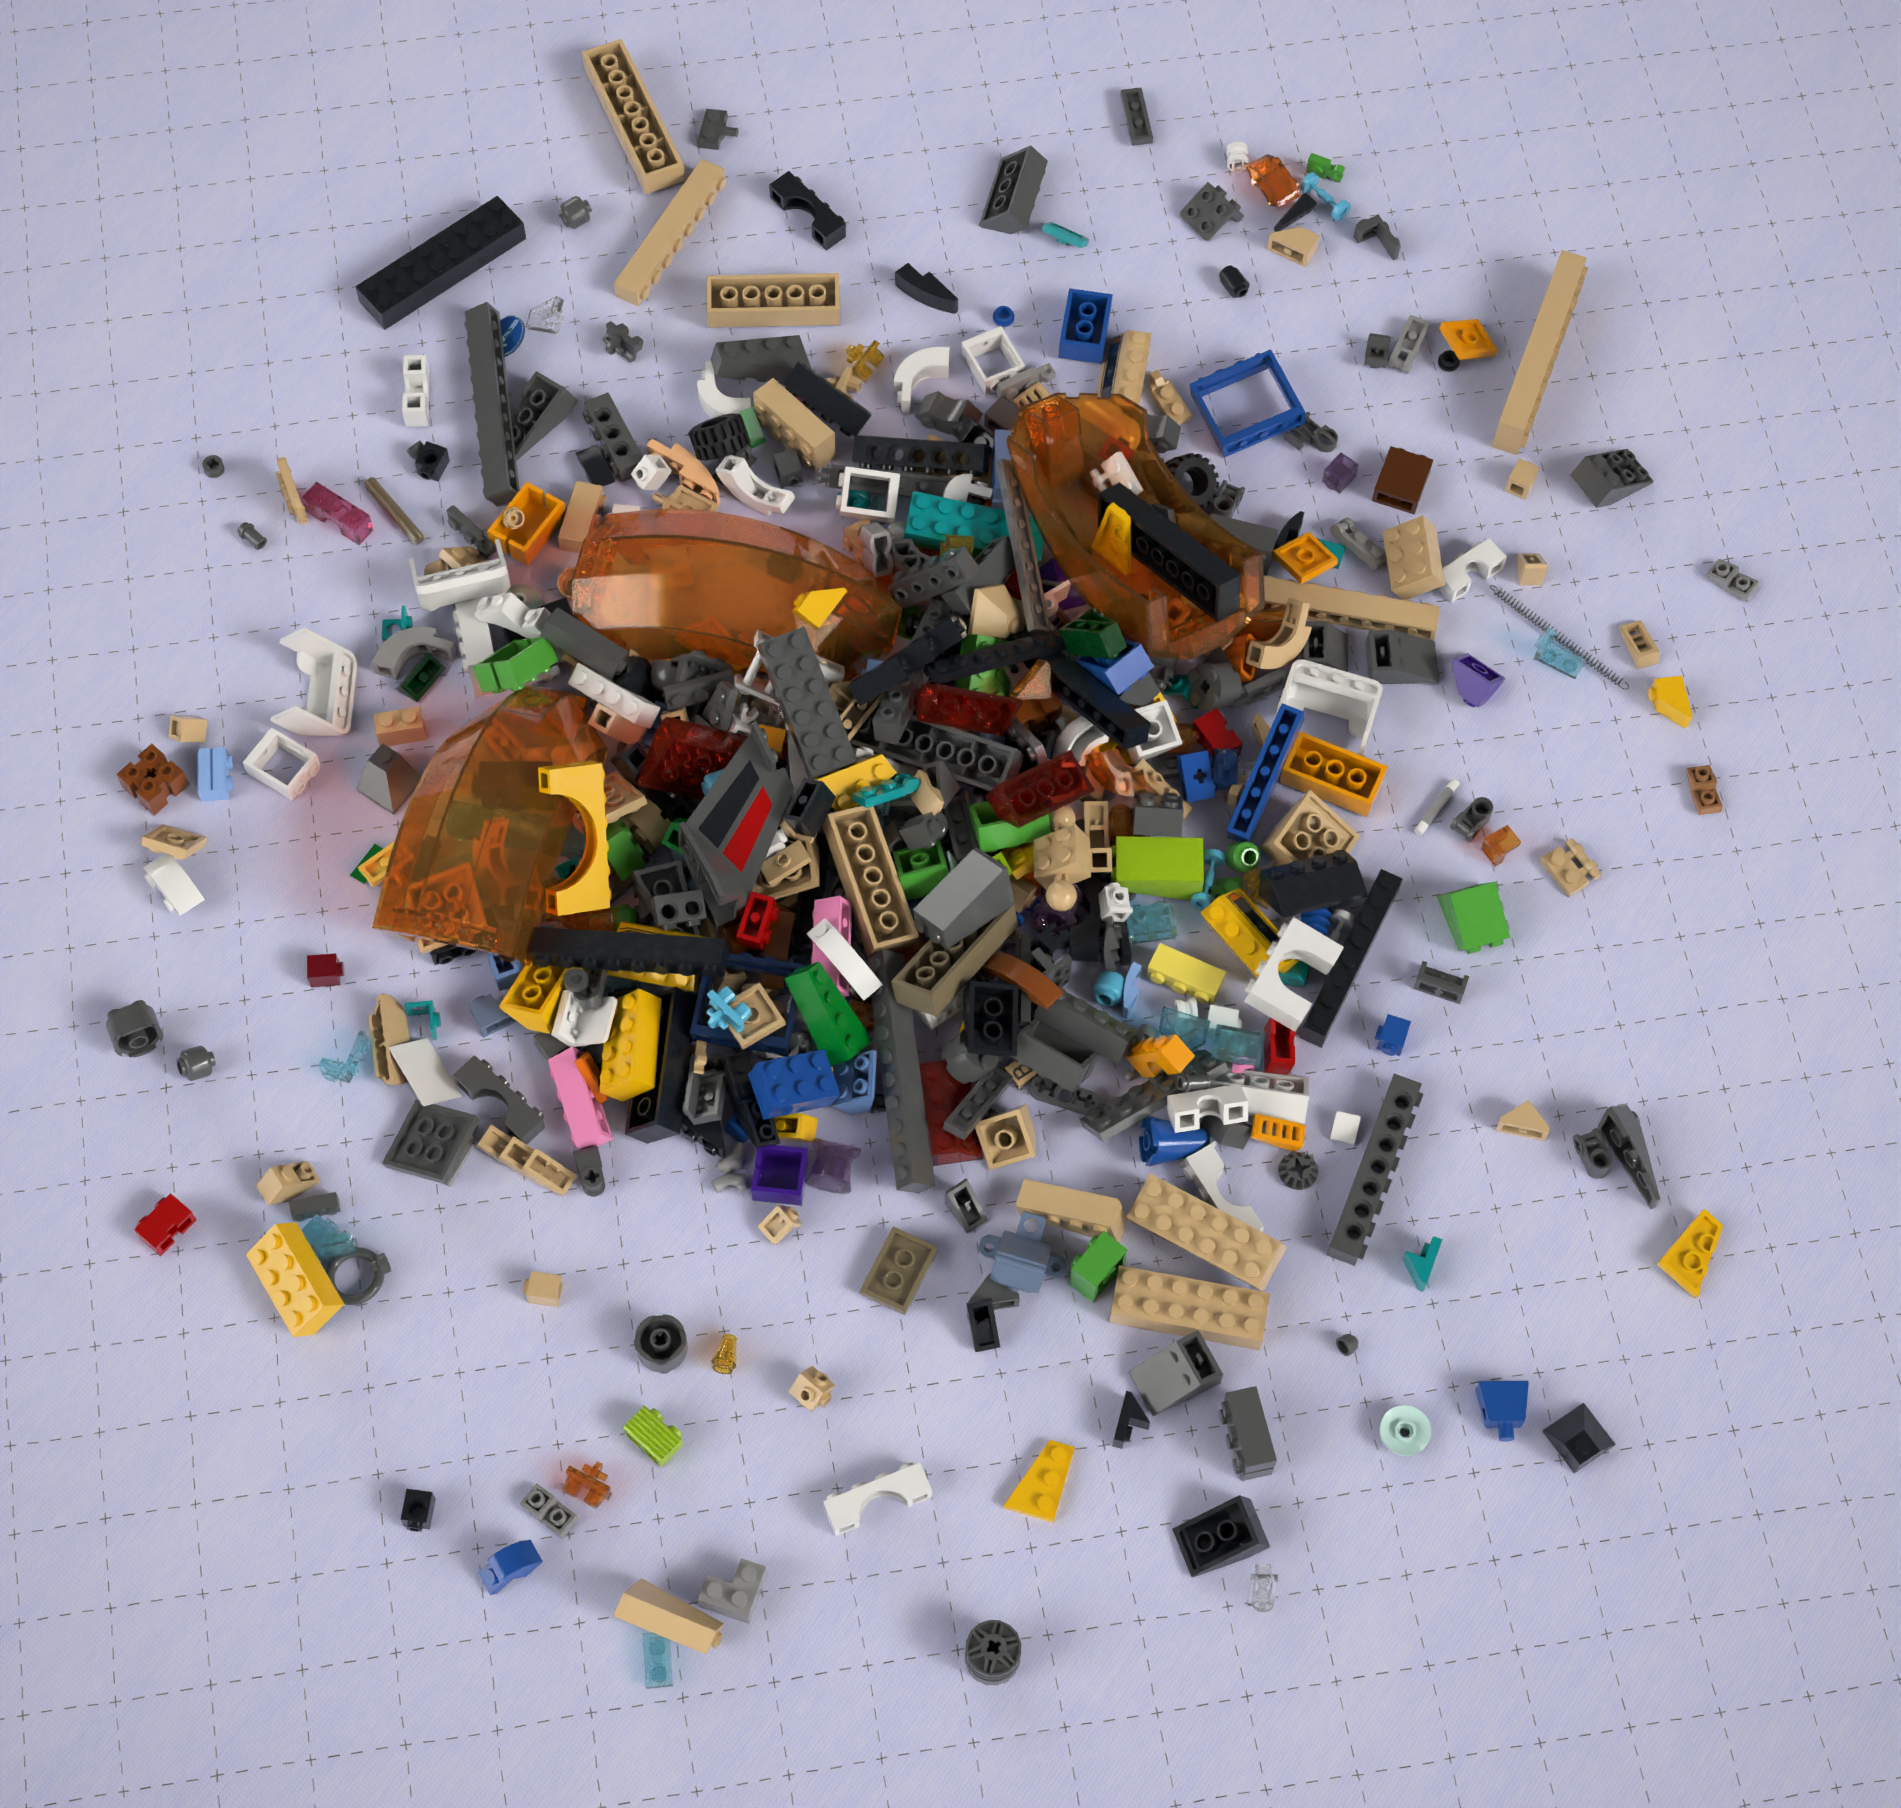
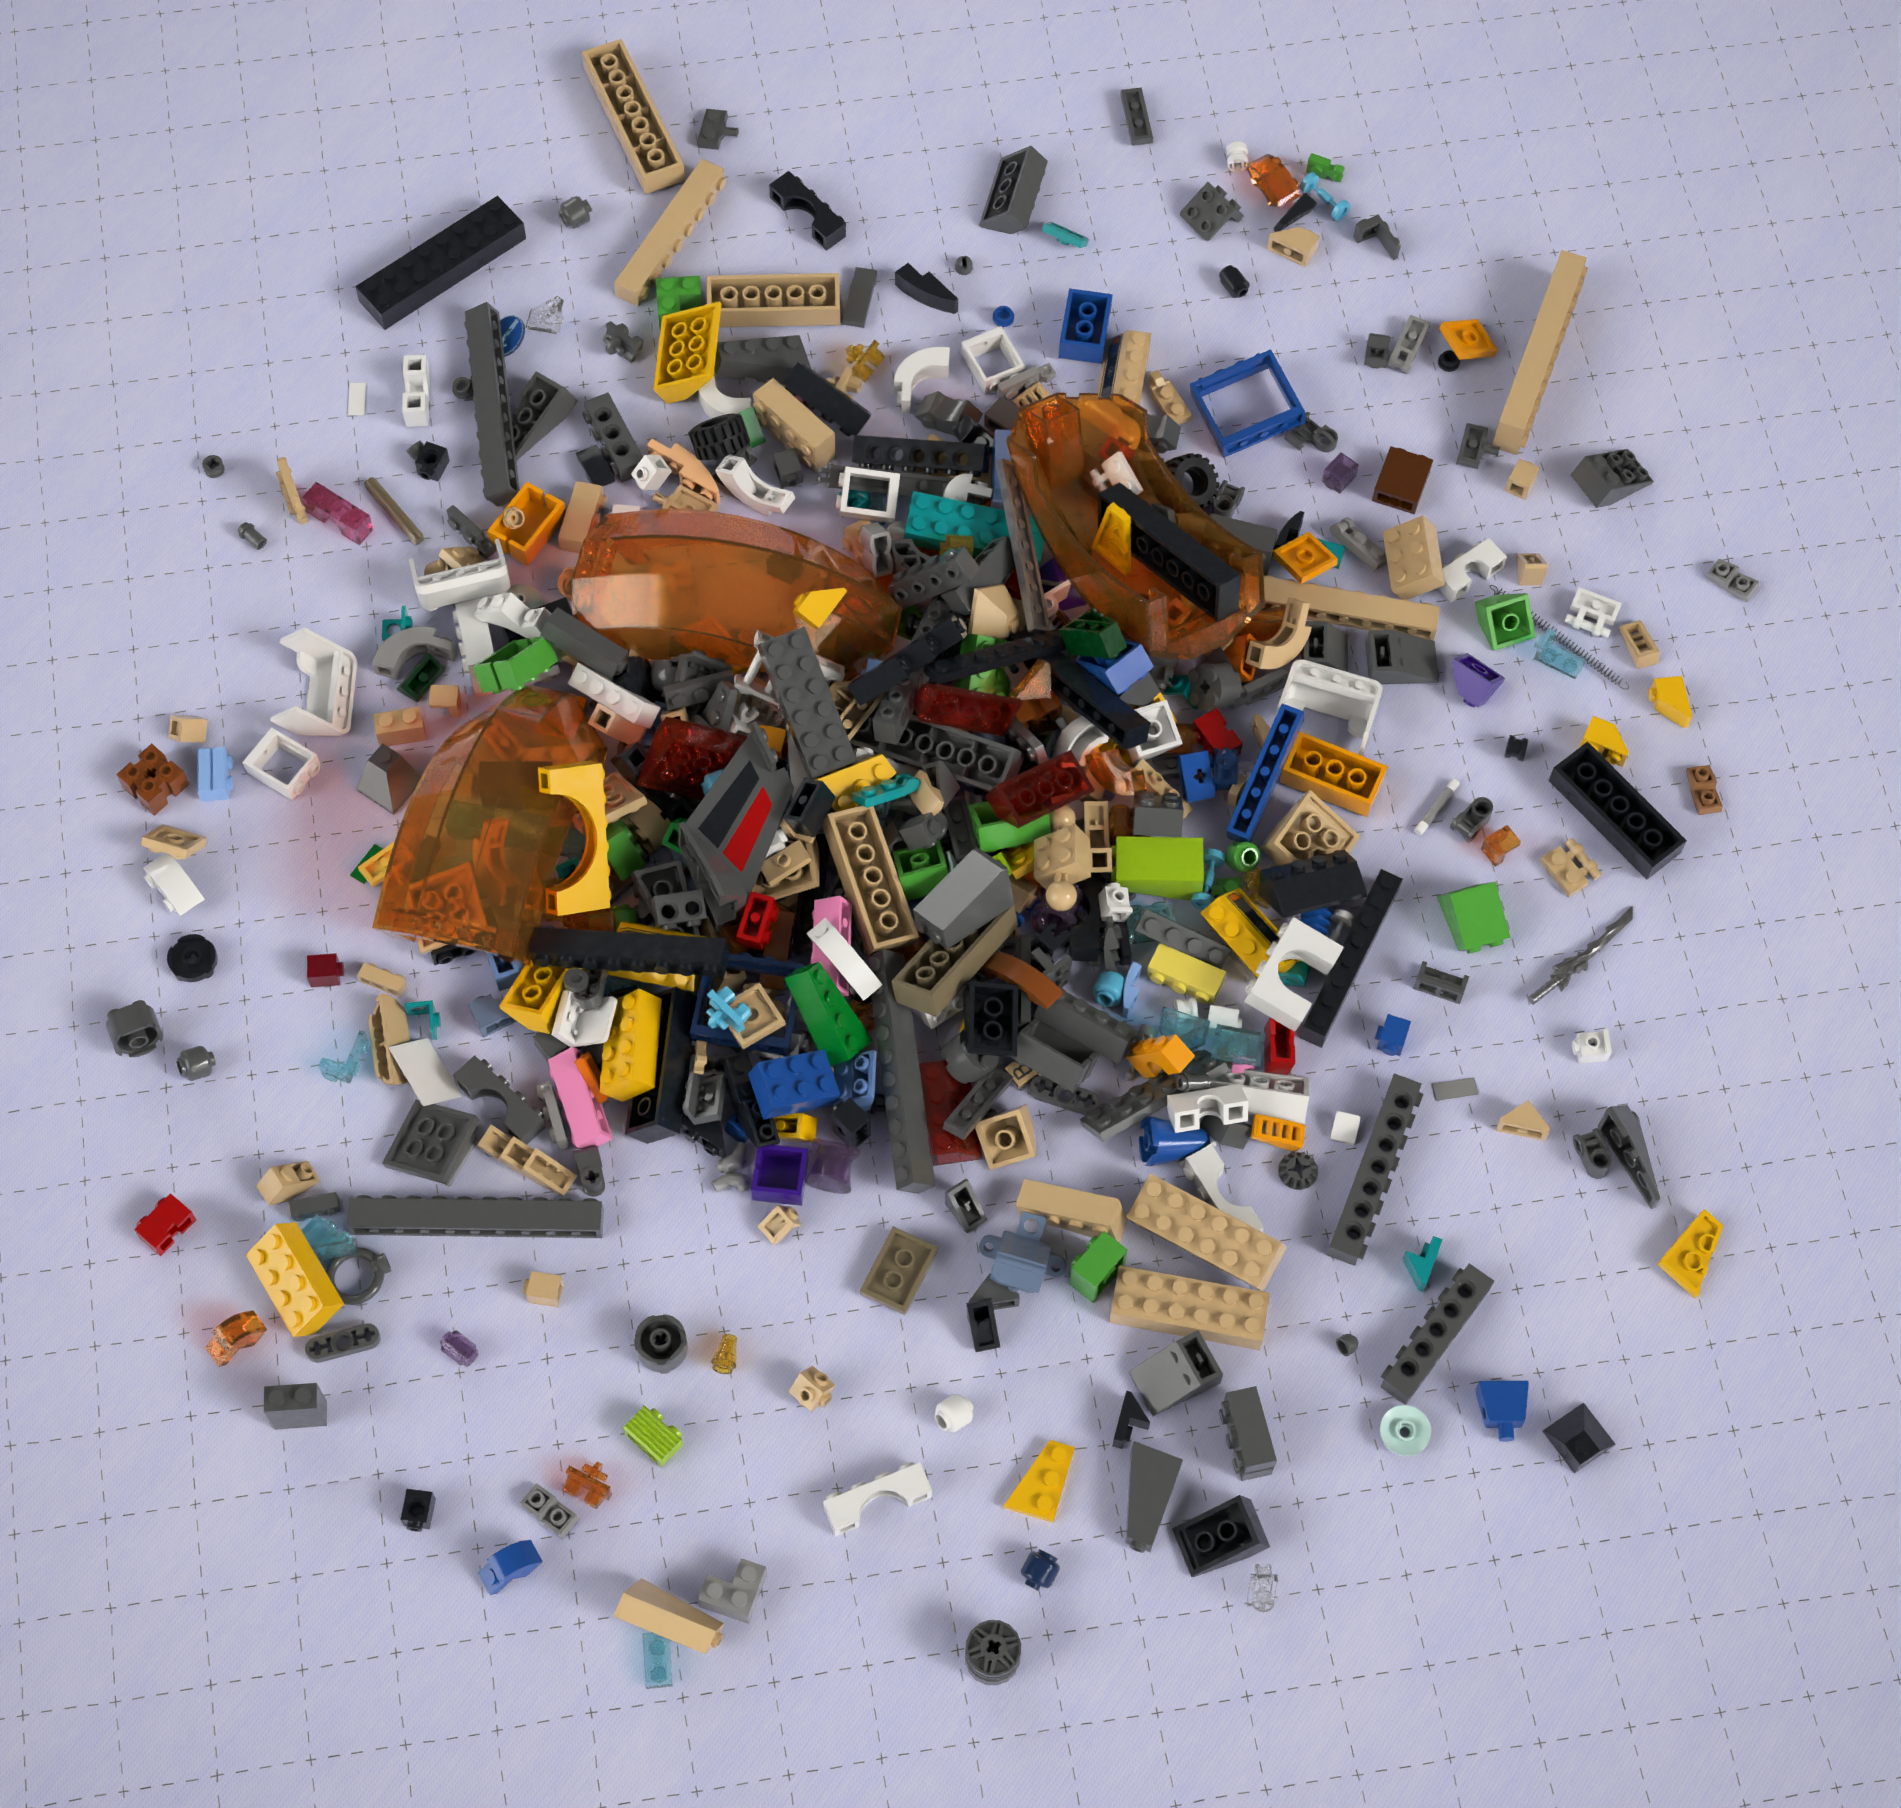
none -> black plate [167,934,218,982]
none -> clear orange brick [205,1310,267,1367]
none -> dark grey brick [264,1383,327,1430]
none -> dark grey beam [305,1323,381,1363]
none -> dark grey brick [347,1195,604,1238]
none -> white sticker [348,383,366,416]
none -> tan piece [357,963,407,997]
none -> tan panel [428,685,461,717]
none -> clear purple brick [440,1330,479,1367]
none -> dark grey plate [452,377,473,399]
none -> light grey hinge [536,1081,570,1150]
none -> yellow slope [653,301,722,404]
none -> bright green brick [656,276,702,330]
none -> black brick [832,1098,871,1151]
none -> dark grey tile [843,267,877,328]
none -> white head [934,1394,973,1433]
none -> dark grey hinge [955,256,973,275]
none -> dark blue head [1021,1549,1060,1591]
none -> dark grey slope [1126,1441,1183,1553]
none -> dark grey plate [1134,907,1231,969]
none -> dark grey brick [1381,1263,1494,1405]
none -> light grey sticker [1433,1078,1478,1101]
none -> dark grey plate [1456,423,1500,469]
none -> bright green slope [1475,593,1536,651]
none -> black wheel [1504,735,1528,762]
none -> flat silver sword [1528,906,1633,1005]
none -> black brick [1548,742,1687,880]
none -> white plate [1565,587,1622,638]
none -> white brick [1572,1029,1612,1063]
none -> yellow slope [1579,716,1629,767]

